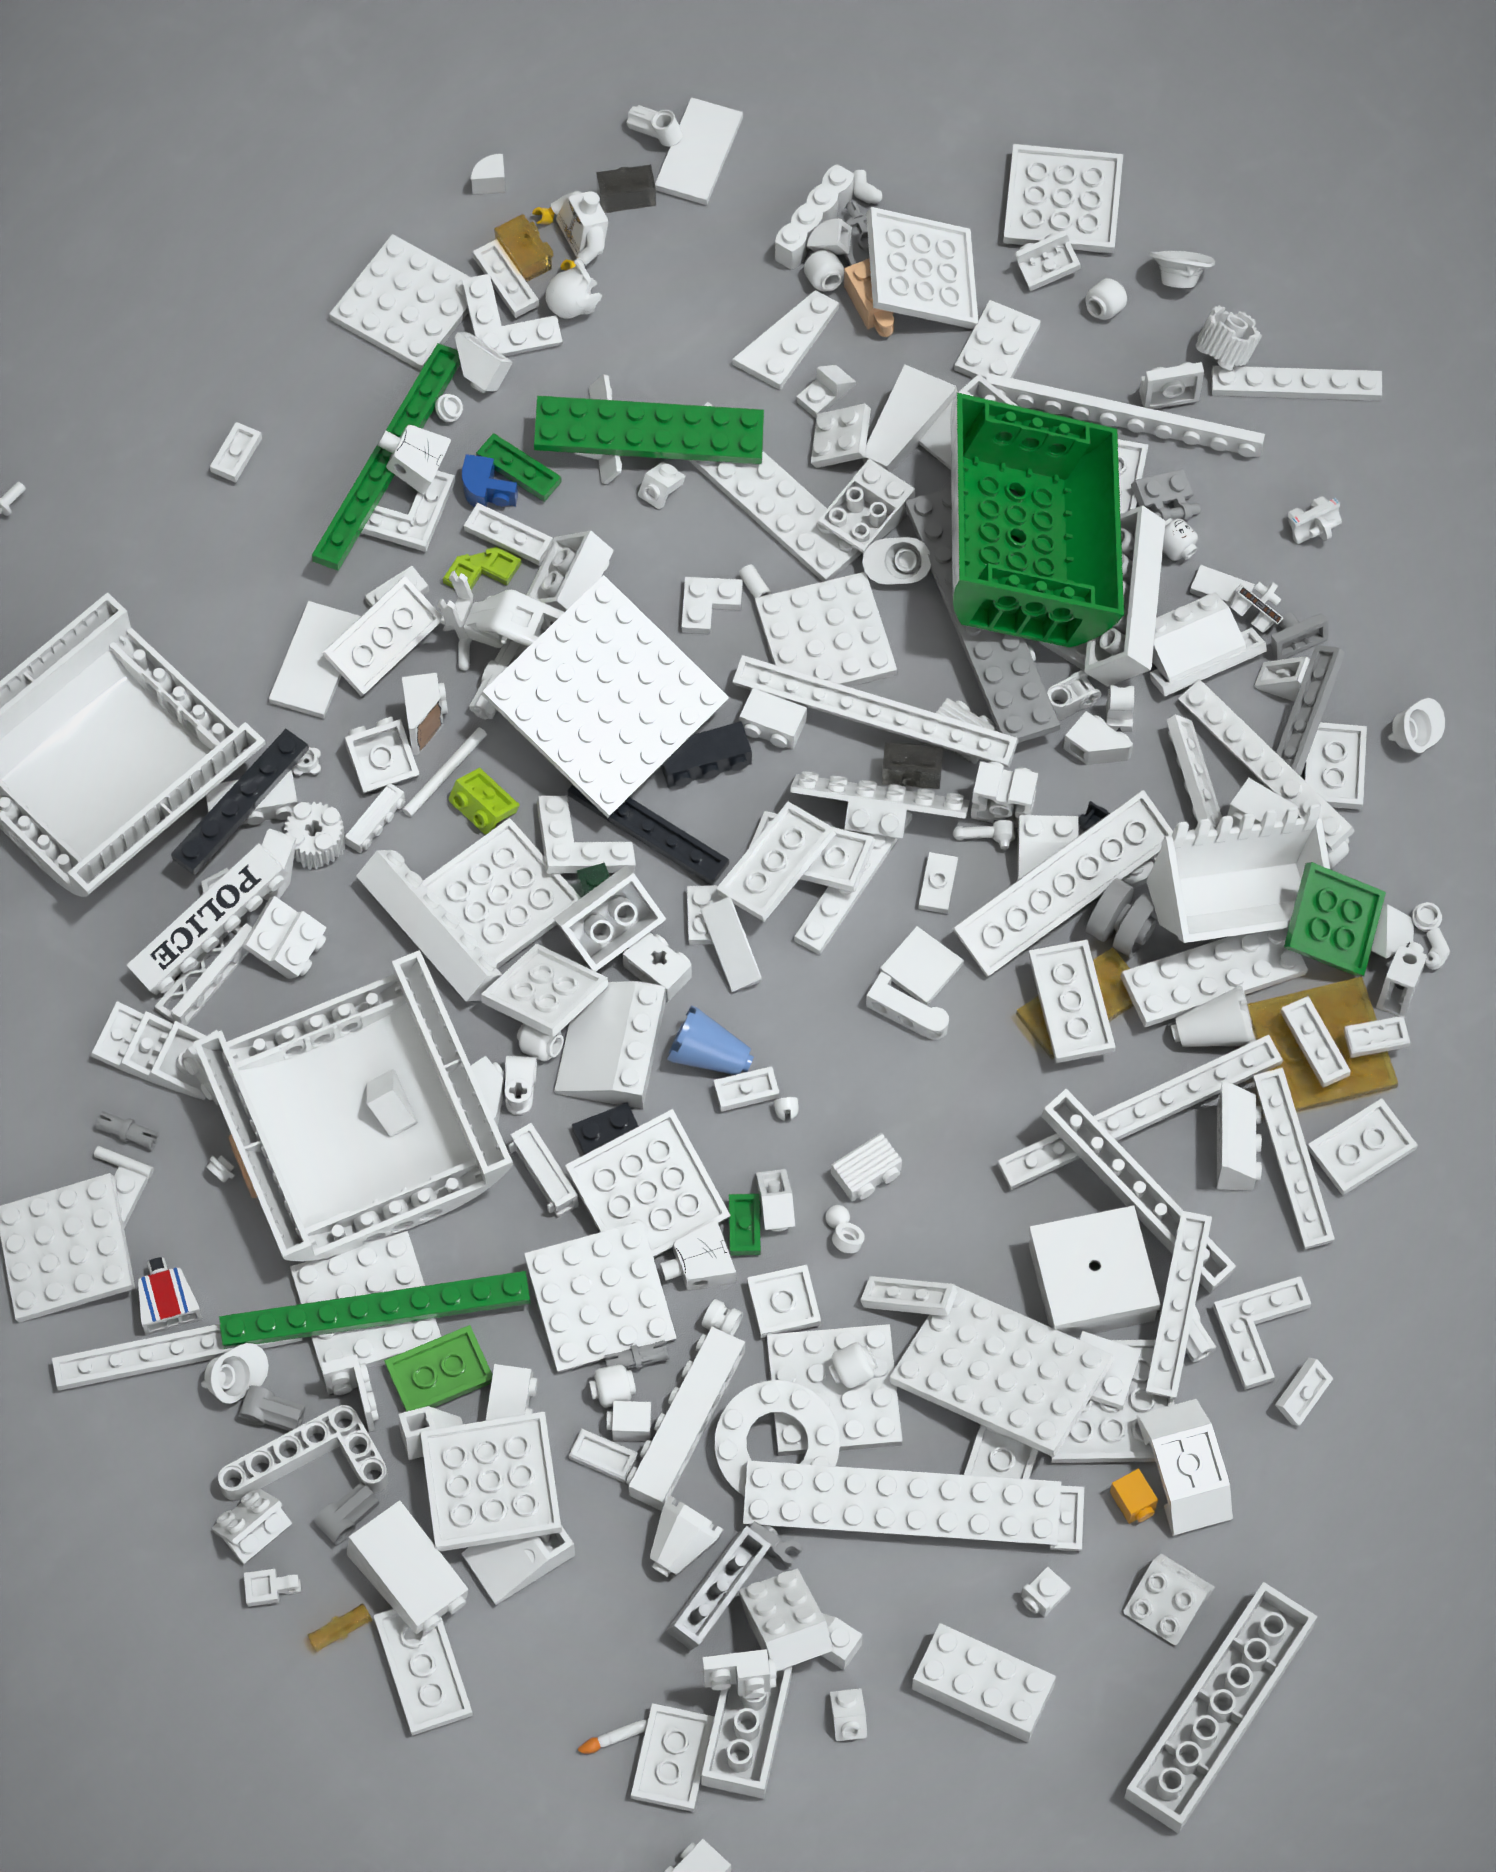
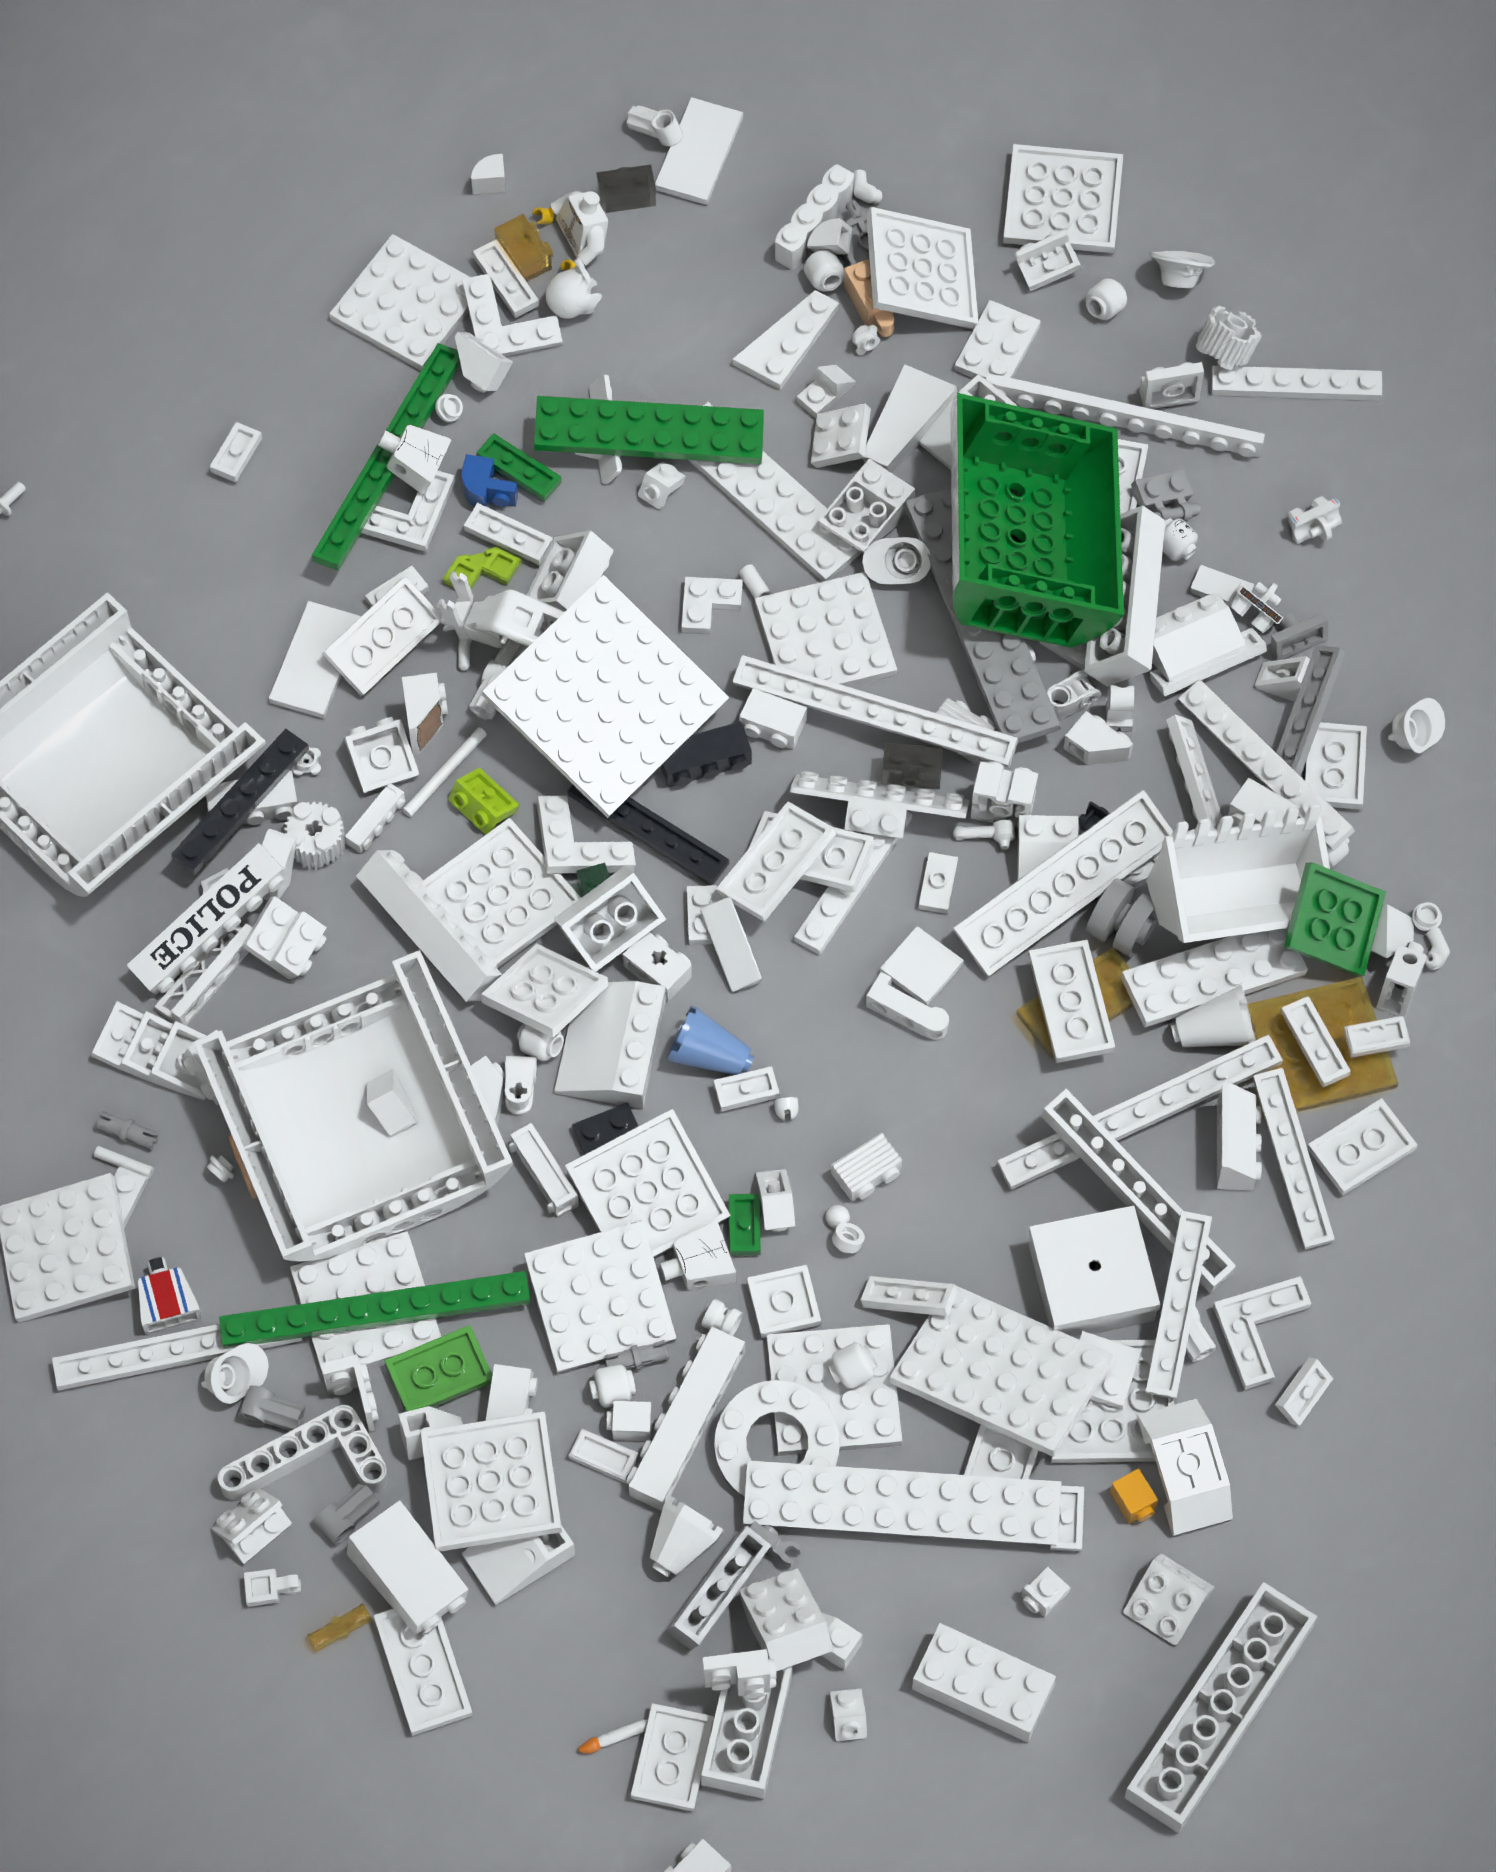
none -> white plate [852,325,880,355]

